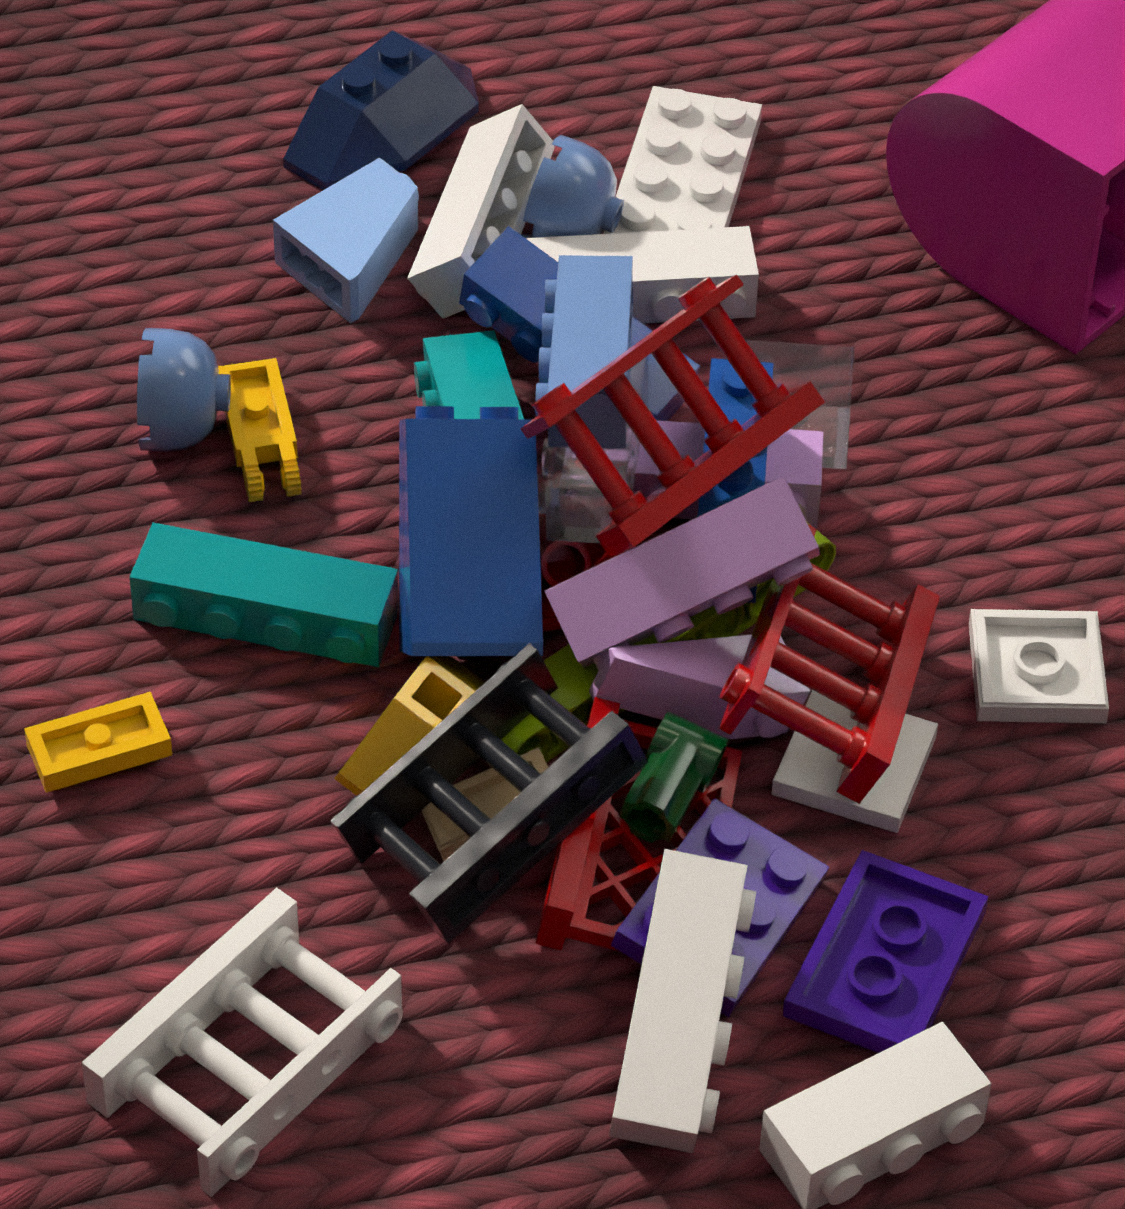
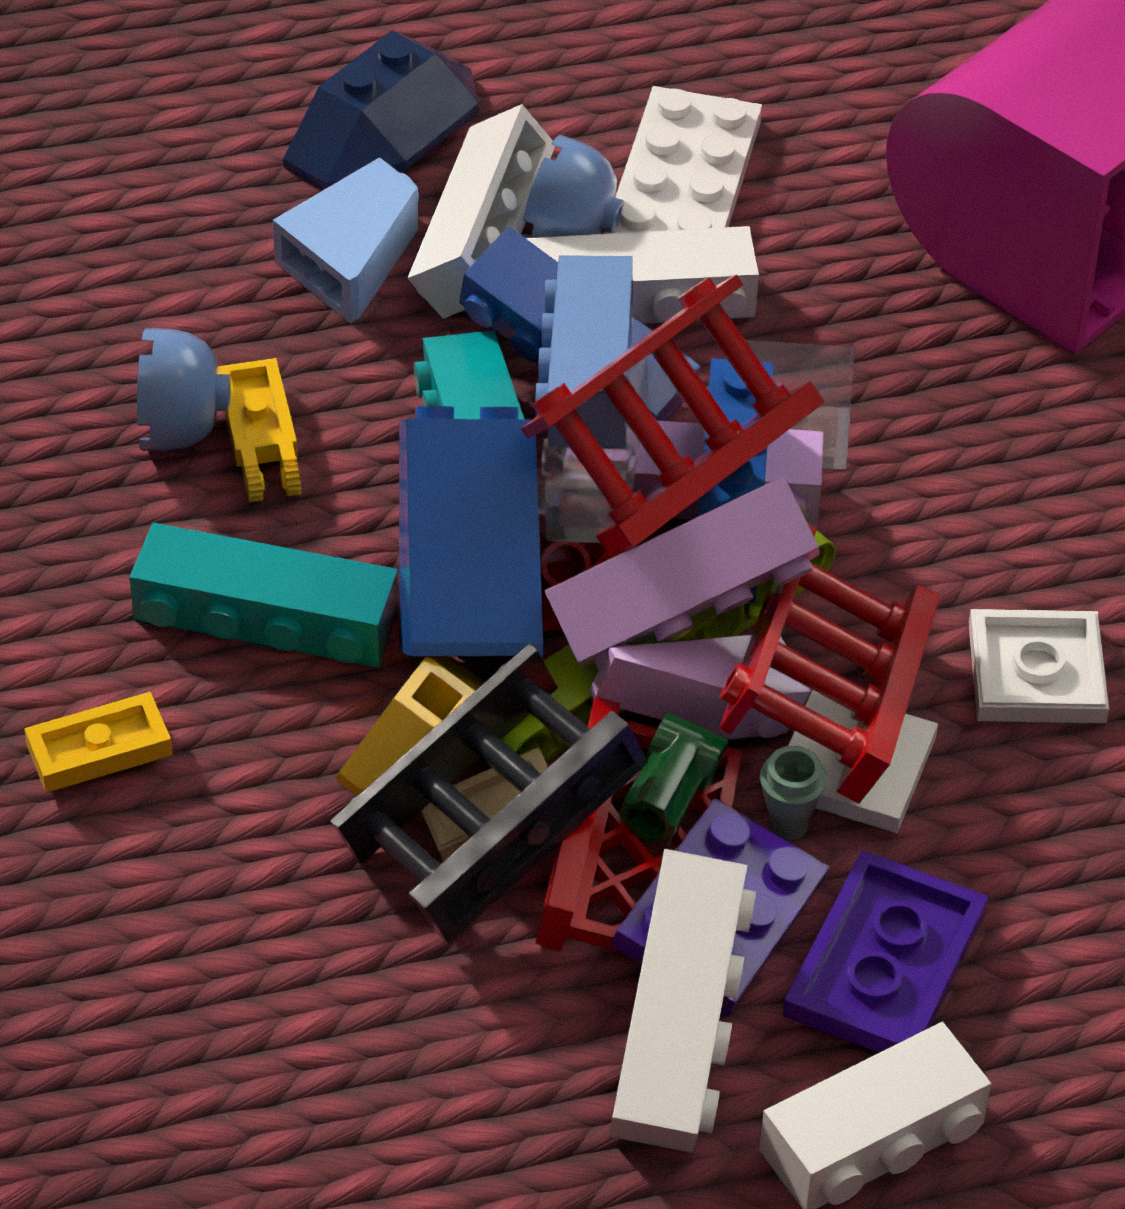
white fence [82,887,403,1197] -> none
none -> sand green cone [760,746,827,841]

